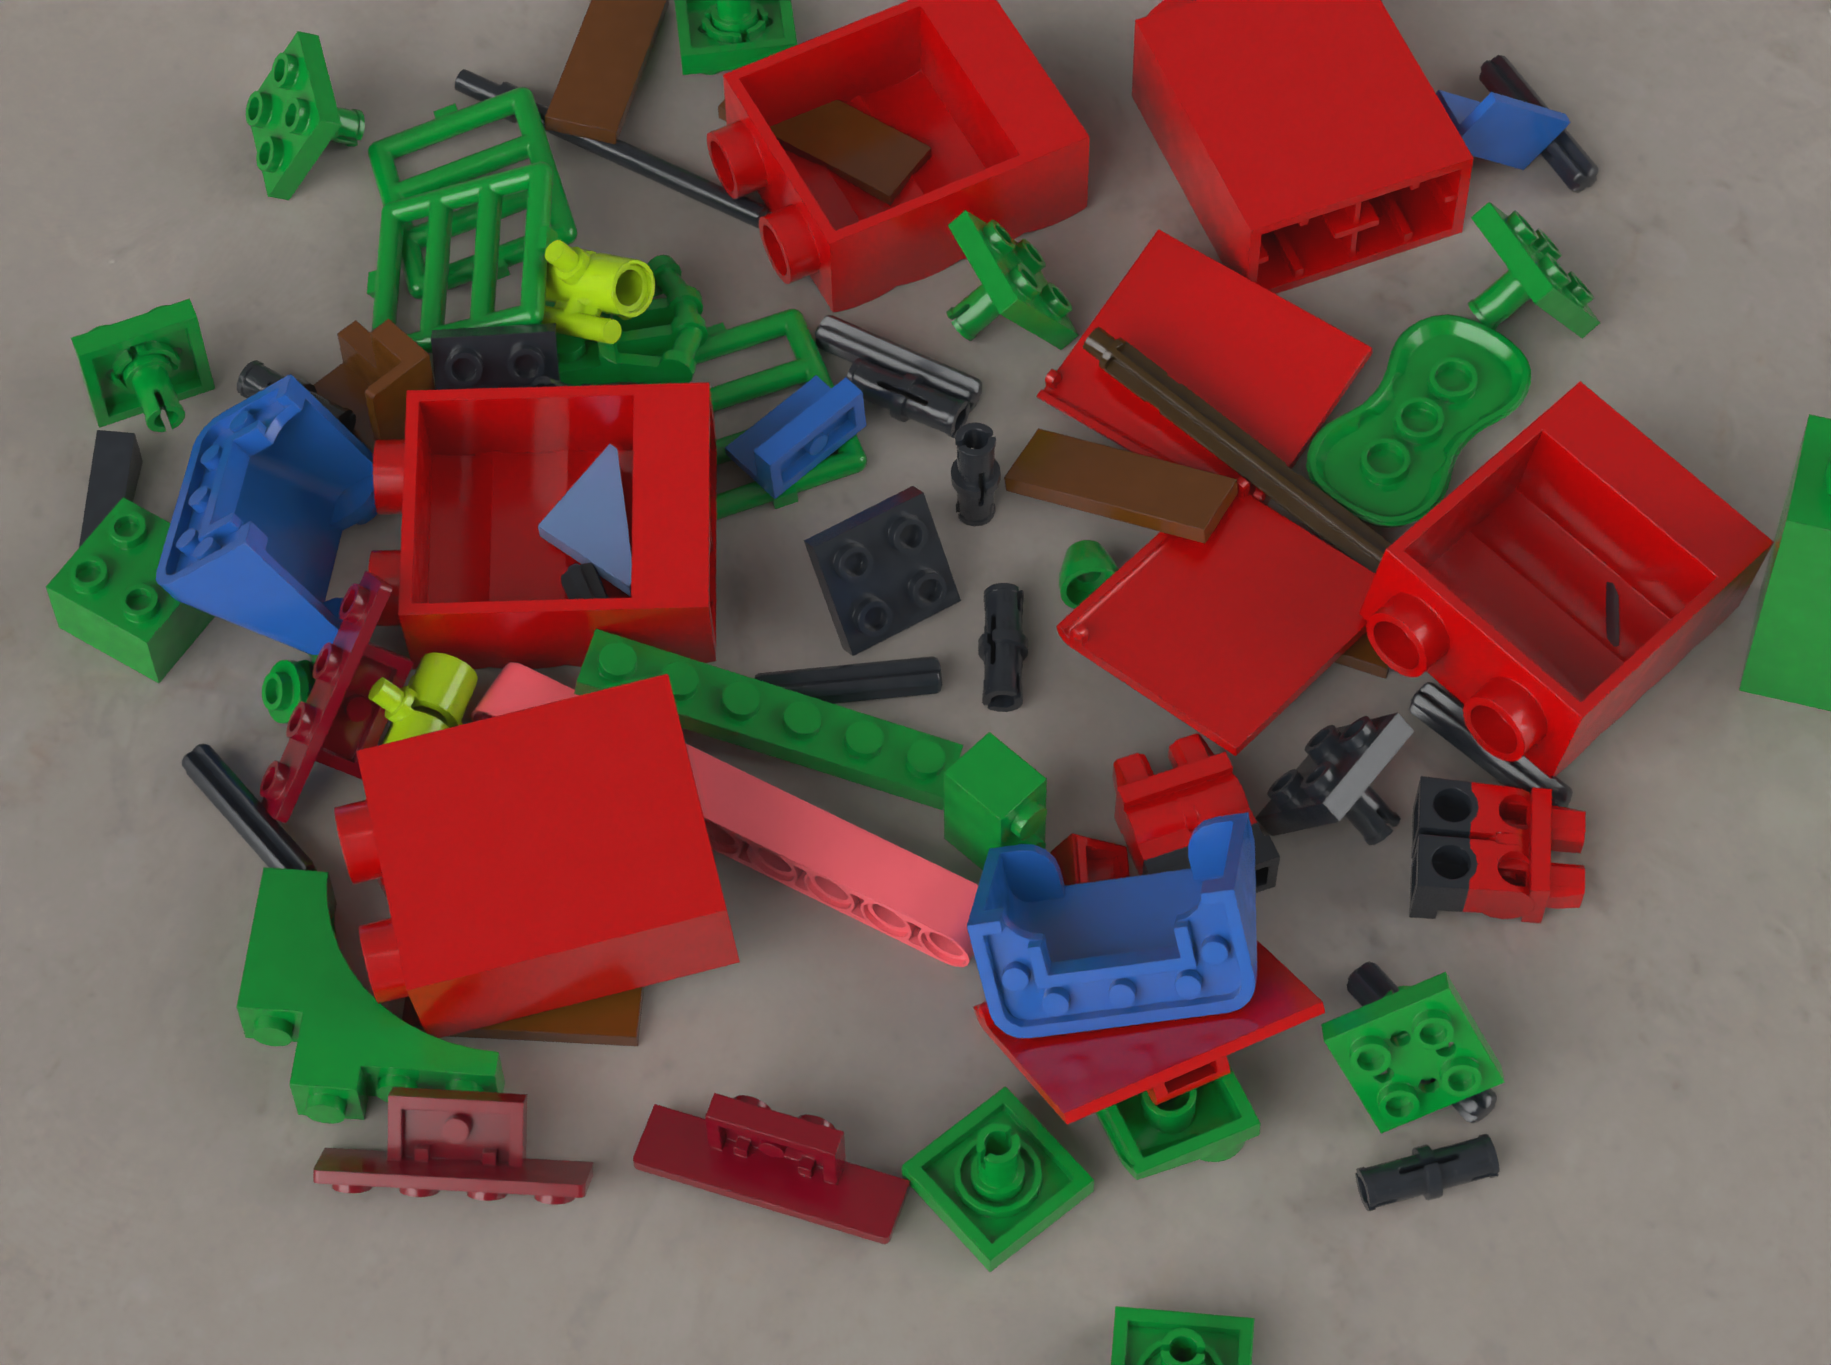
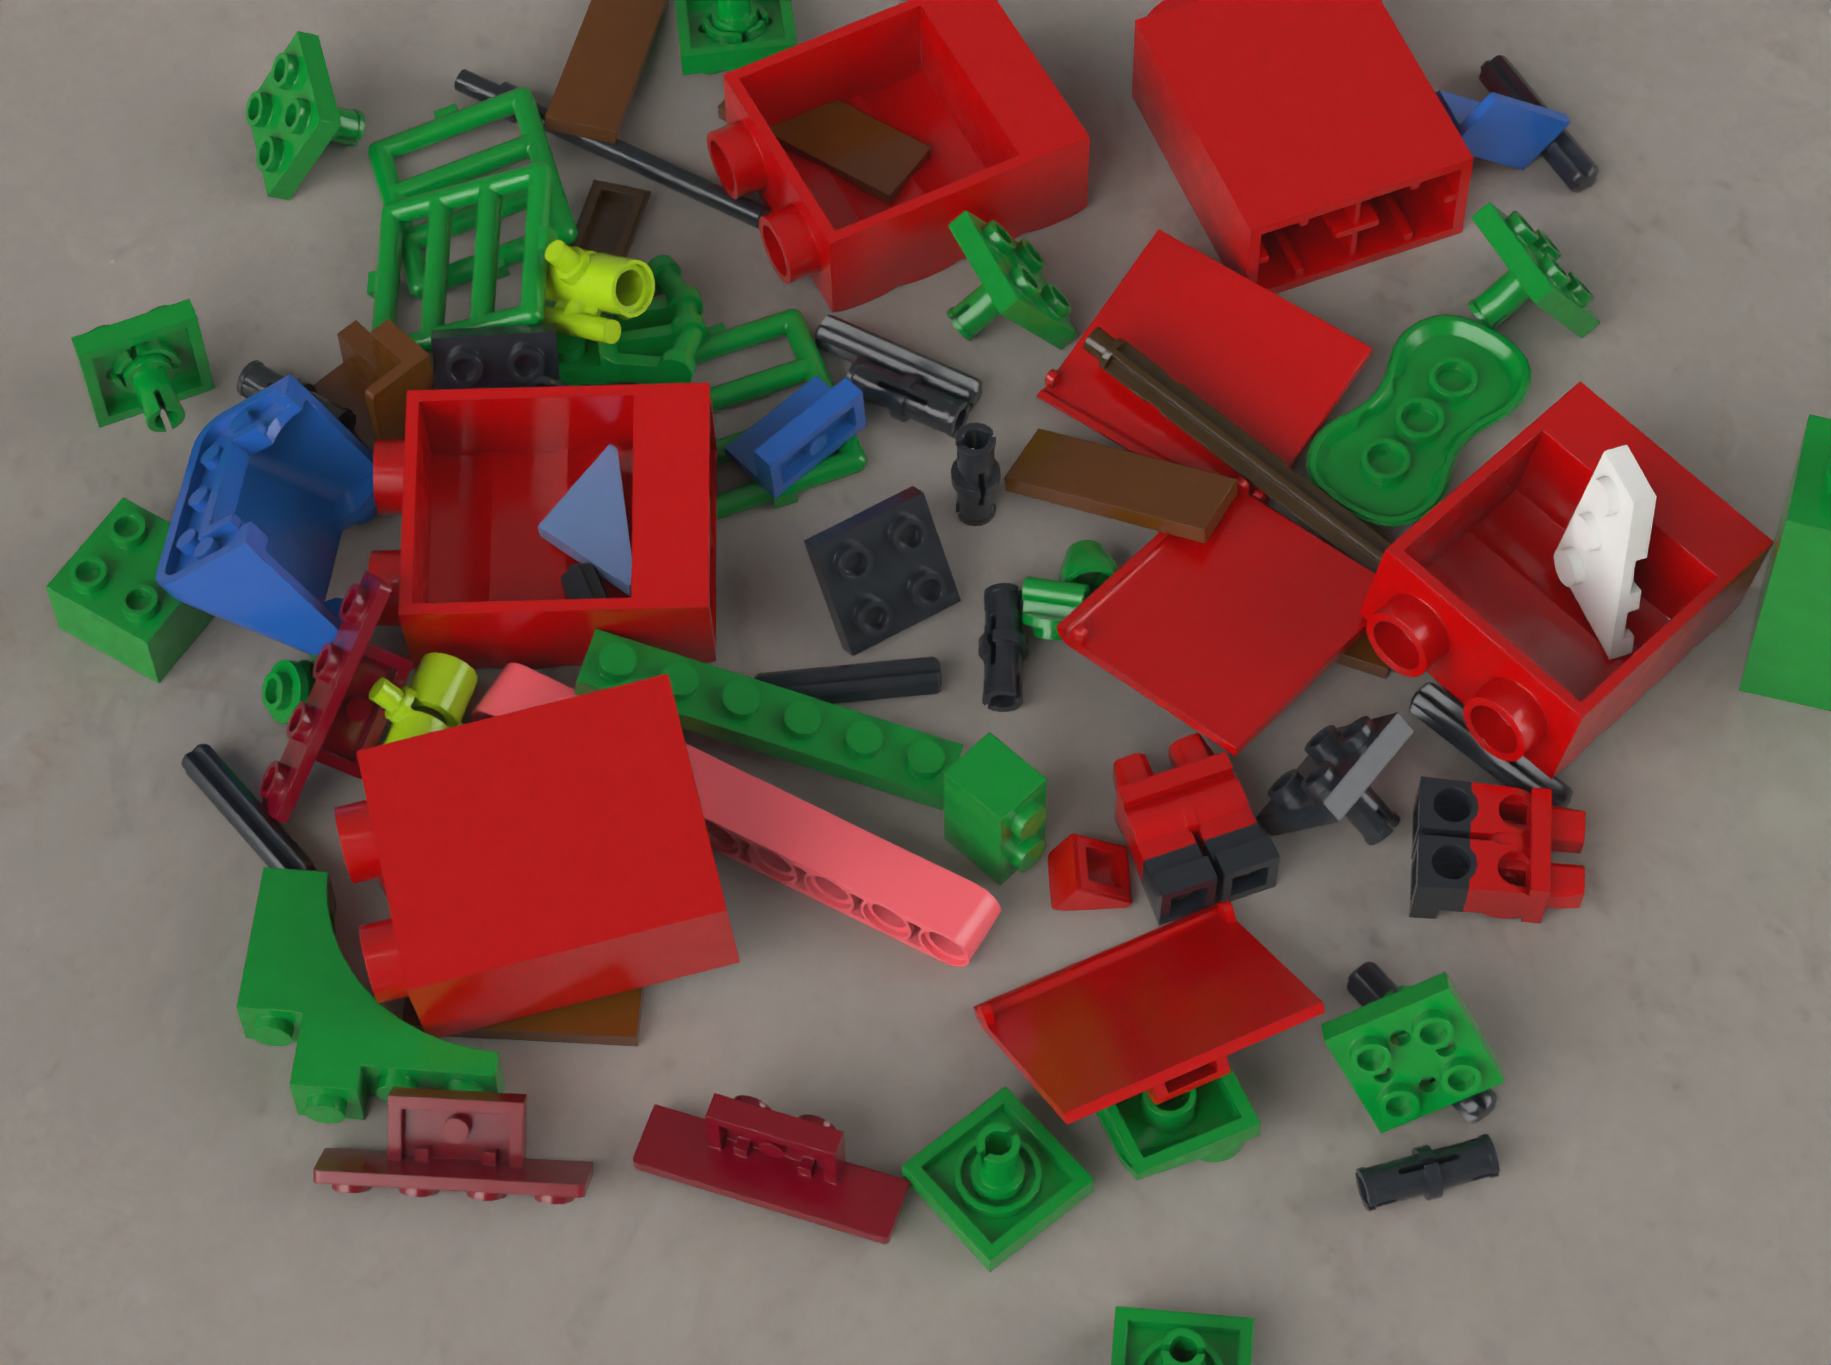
black piece [79,430,143,547] -> none
blue windscreen [967,812,1257,1038] -> none
none -> dark brown tile [568,179,651,257]
none -> green plate [1022,576,1090,640]
none -> white wing [1553,445,1657,660]

